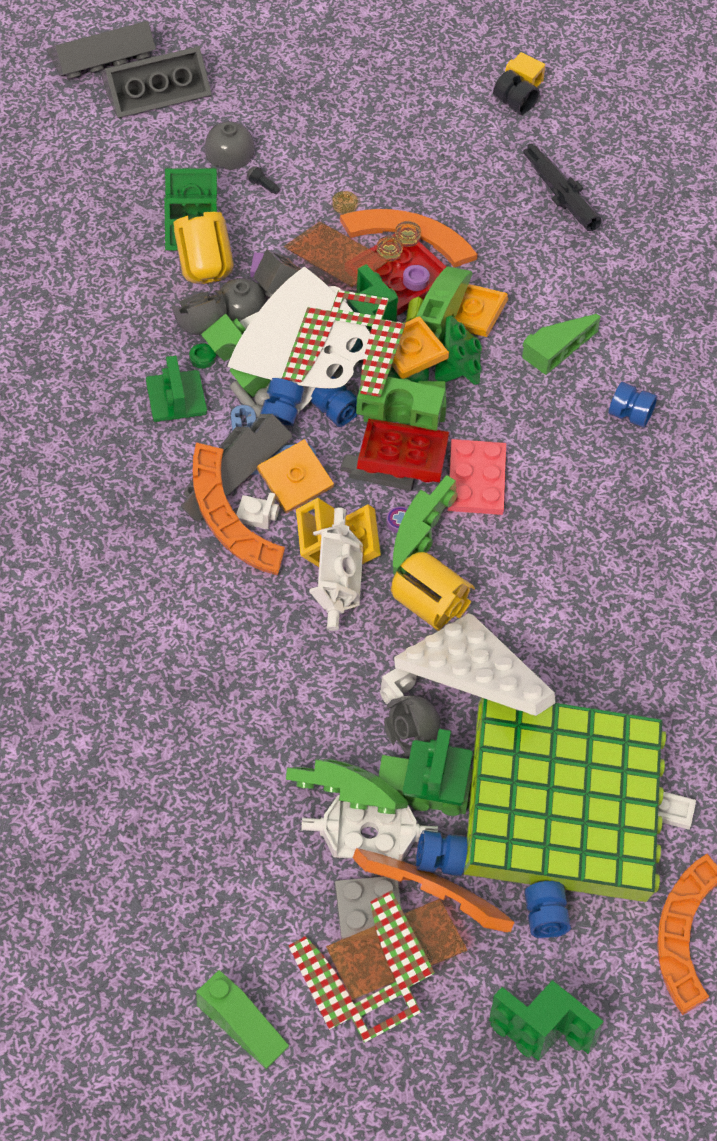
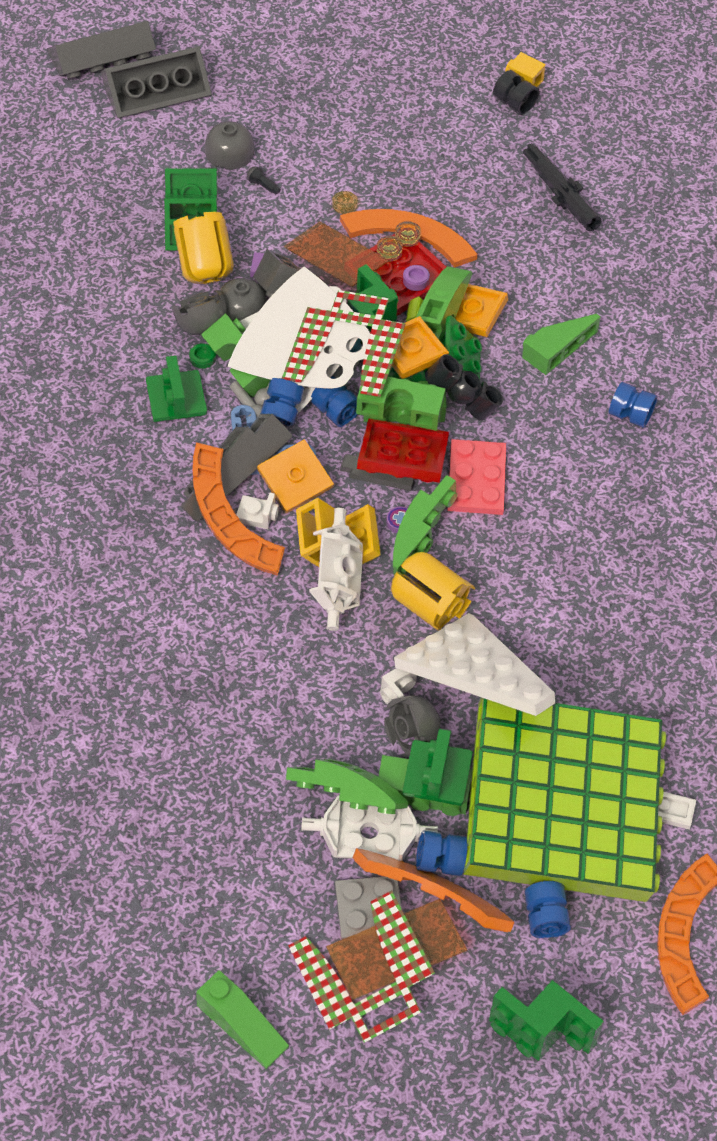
none -> black piece [425,354,503,420]

